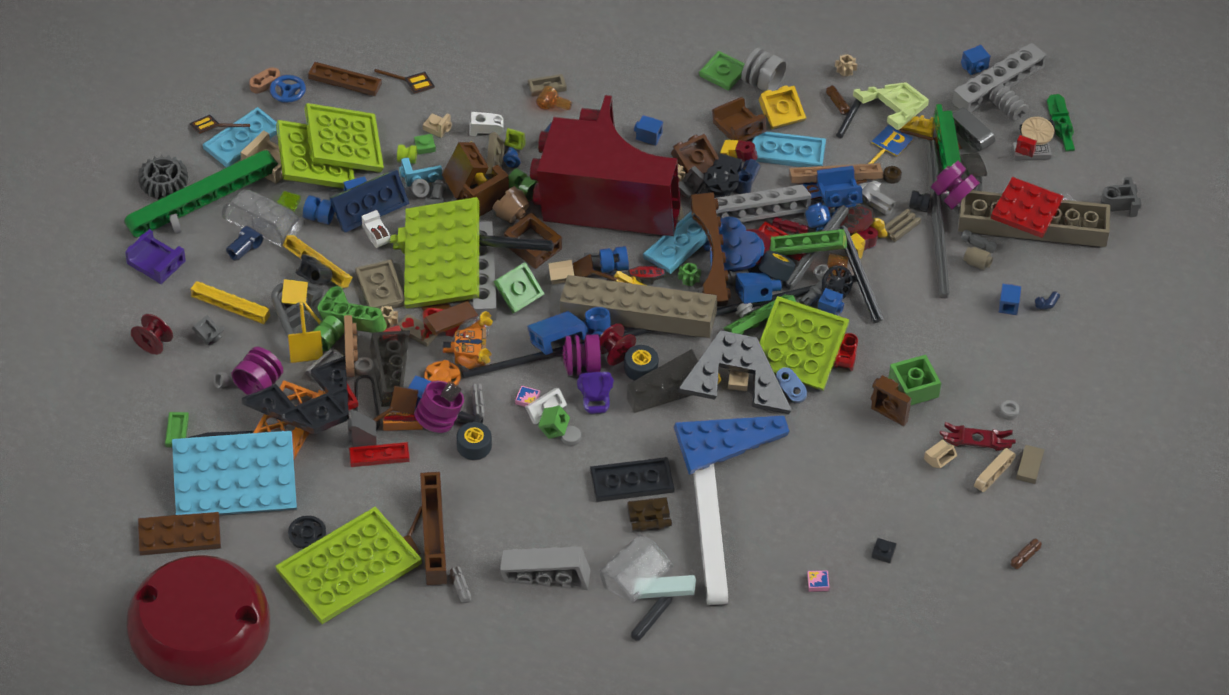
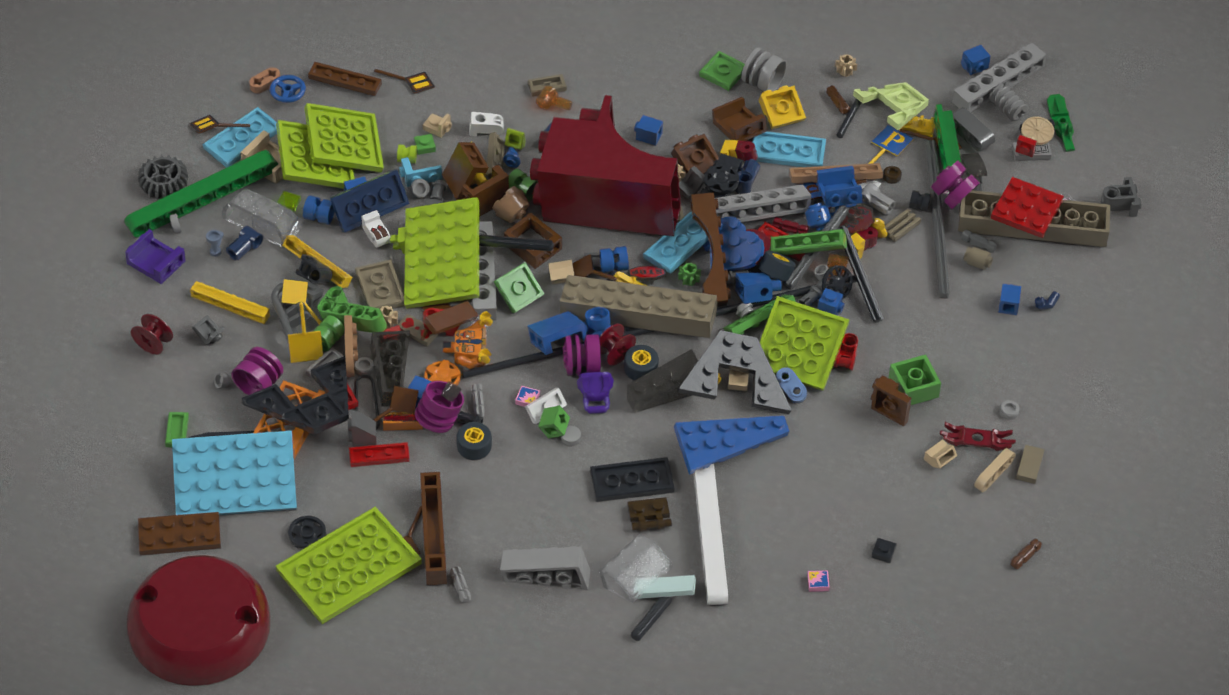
none -> sand blue piece [206,230,224,257]

